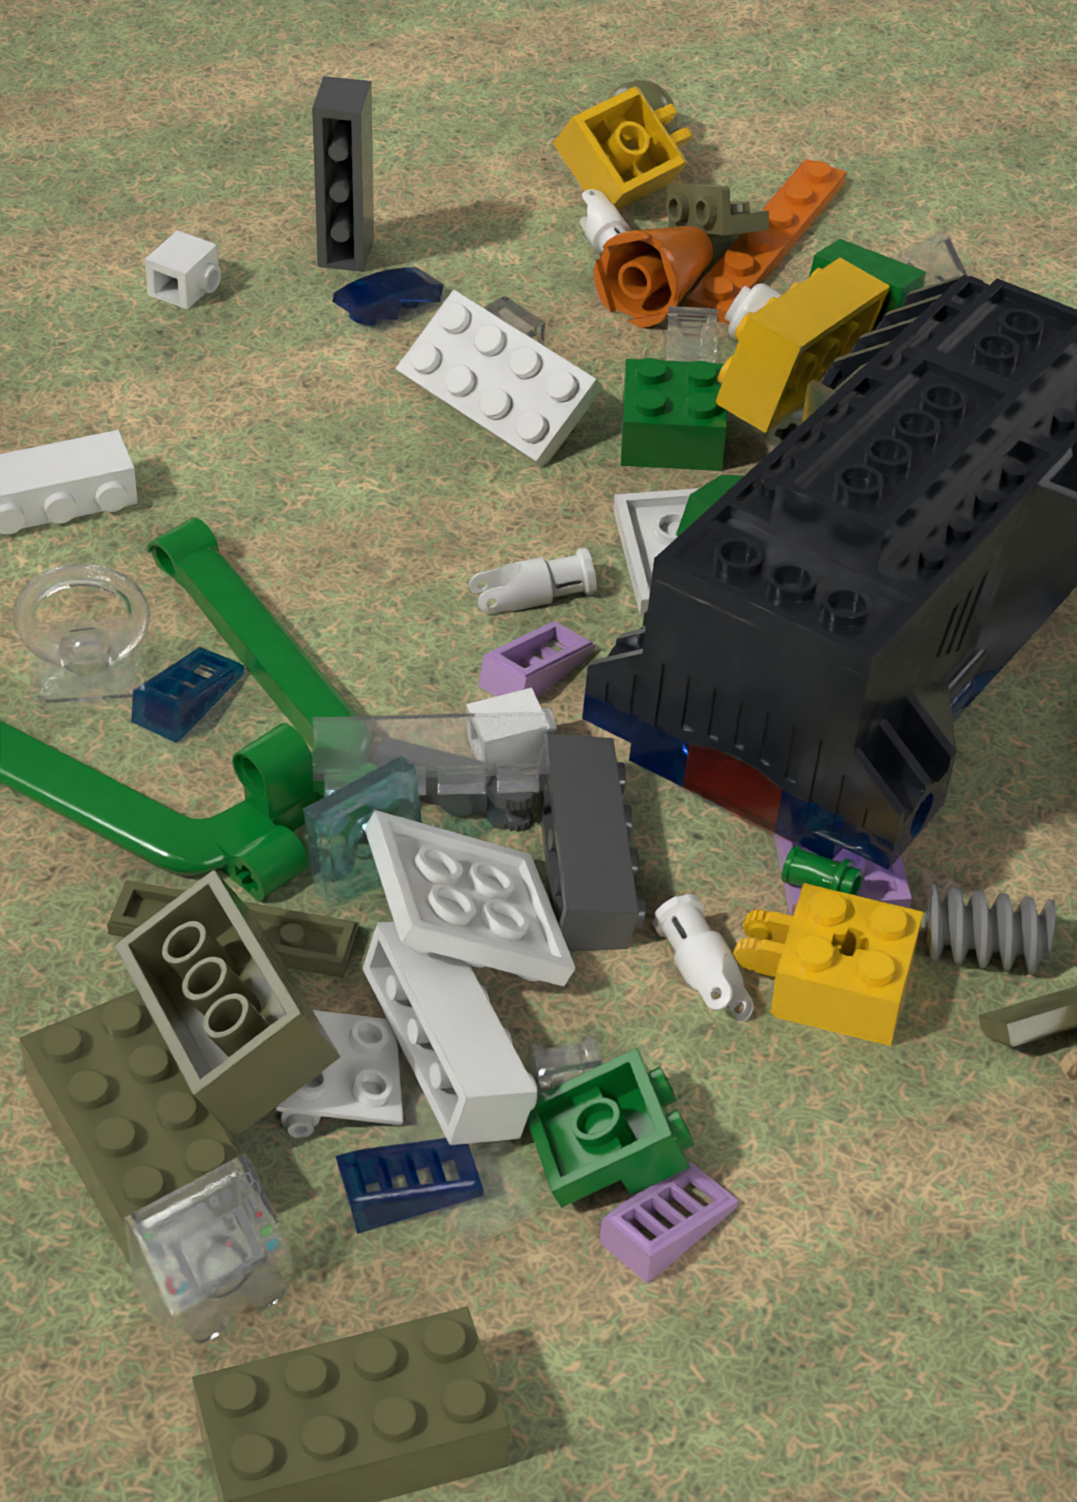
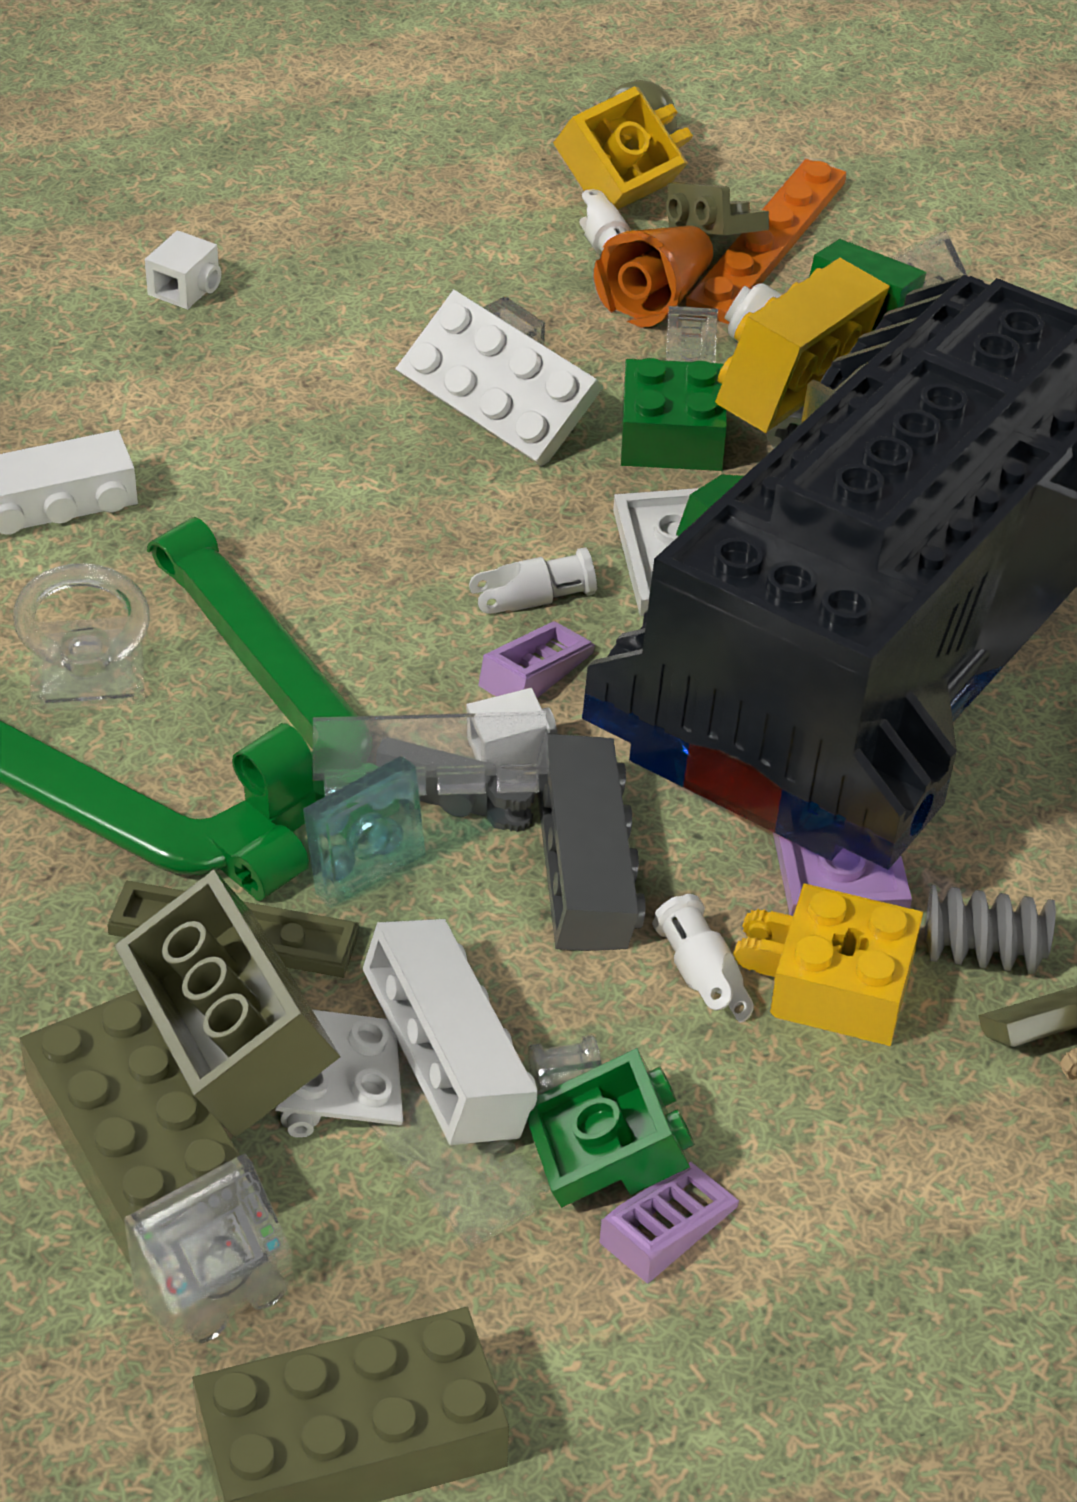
slope [131,647,244,743] -> none
dark grey brick [312,76,374,272] -> none
clear blue slope [332,267,444,325] -> none
clear blue slope [335,1138,485,1234] -> none
white plate [364,810,576,986] -> none
green pin [781,846,863,896] -> none

